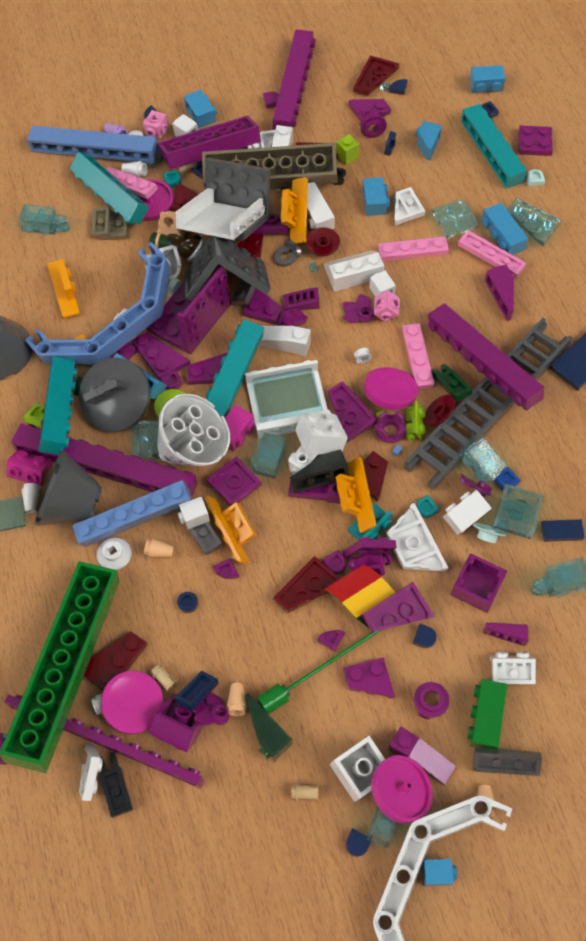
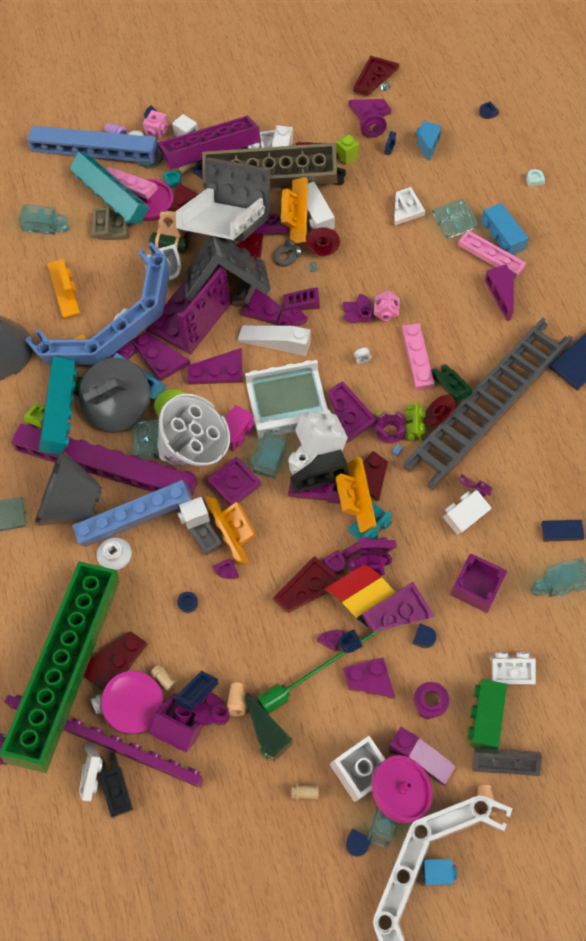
dark pink bracket [7,450,52,486] -> none
white cone [21,483,41,513] -> none
white cone [122,161,147,178] -> none
light nougat cone [144,538,174,558] -> none
magenta tile [159,370,182,390] -> none
dark brown piece [167,234,206,262] -> none
light aqua tile [167,278,182,298] -> none
dark azure brick [184,89,217,128] -> none
teal brick [206,319,264,418] -> none
magenta tile [263,92,279,108] -> none
magenta brick [272,29,316,130] -> none
white slope [323,250,384,292] -> none
dark azure brick [362,177,390,216] -> none
dark pink piece [364,367,418,410] -> none
white brick [369,270,396,296] -> none
bright pink plate [378,236,449,261] -> none
white wing [386,503,448,572] -> none
dark blue tile [389,79,408,95] -> none
teal tile [416,495,440,518] -> none
magenta brick [428,303,544,411] -> none
clear light blue brick [459,437,507,482] -> none
teal brick [461,104,527,189] -> none
dark azure brick [469,65,505,93] -> none
light aqua piece [473,523,507,543] -> none
magenta slope [483,623,528,646] -> none
clear light blue brick [492,484,544,539] -> none
blue tile [493,467,521,493] -> none
clear light blue wing [508,198,561,247] -> none
magenta plate [518,125,553,156] -> none
none -> dark blue tile [338,629,363,653]

